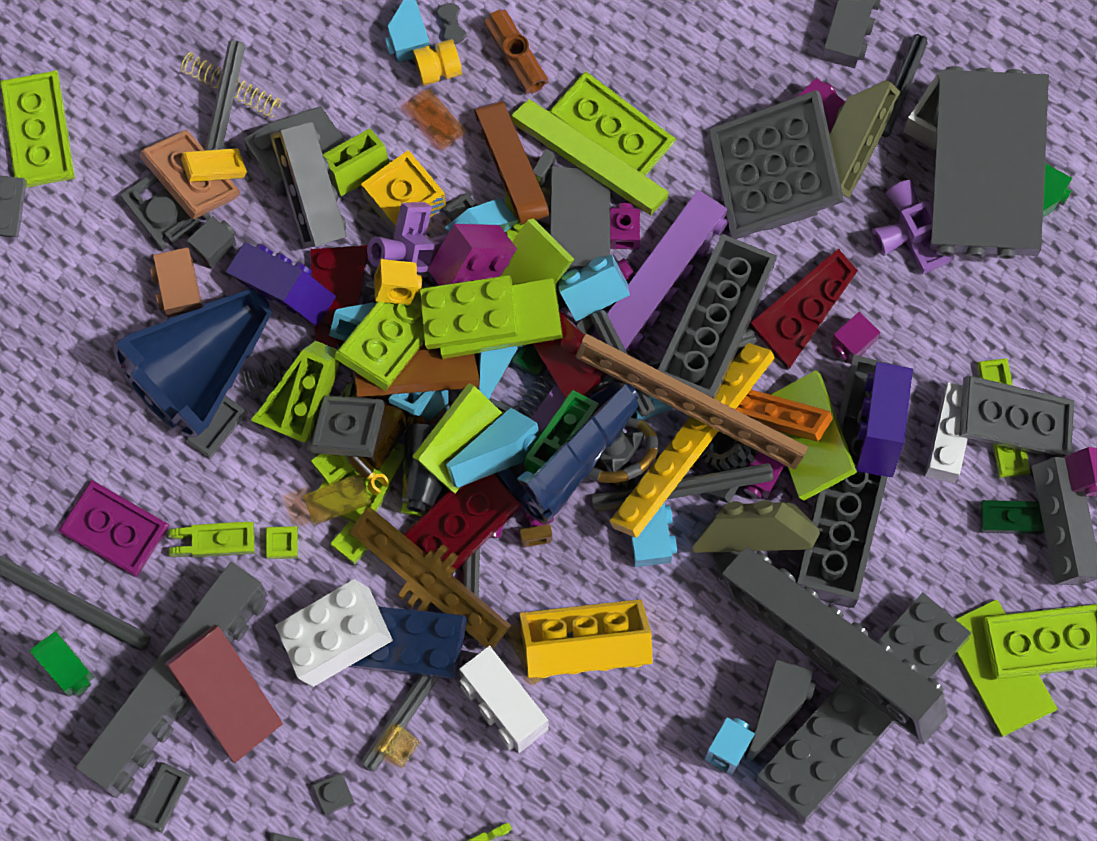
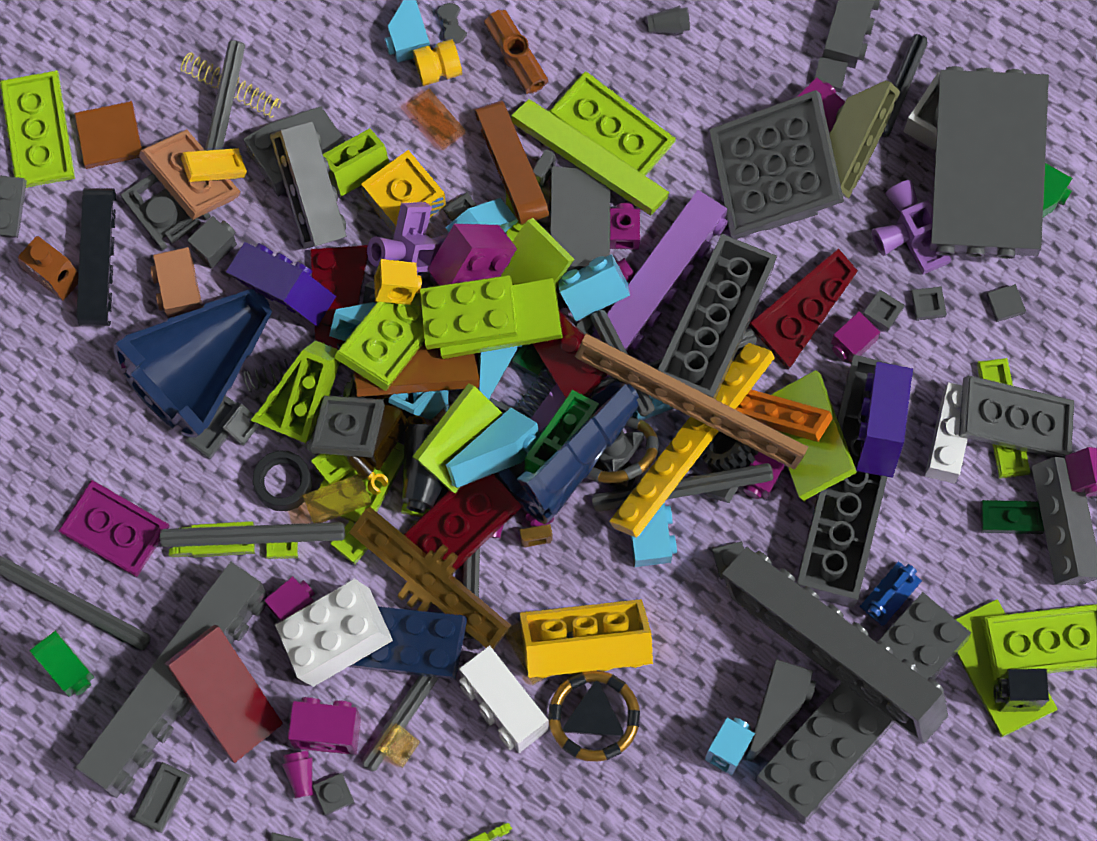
olive wedge [692,500,820,553] -> none
none -> dark orange torso [18,236,79,301]
none -> dark orange tile [75,101,142,169]
none -> black beam [77,188,116,326]
none -> dark grey axle [160,522,345,547]
none -> dark grey tile [219,402,260,446]
none -> black tyre [252,450,312,511]
none -> magenta brick [264,576,315,622]
none -> magenta cone [282,750,313,798]
none -> magenta brick [288,697,361,755]
none -> piece [548,671,640,762]
none -> dark grey cone [648,5,690,34]
none -> dark grey tile [815,57,848,92]
none -> blue hinge [859,561,922,626]
none -> dark grey plate [863,289,905,332]
none -> dark grey tile [911,286,947,321]
none -> dark grey tile [986,284,1026,322]
none -> black brick [994,669,1049,712]

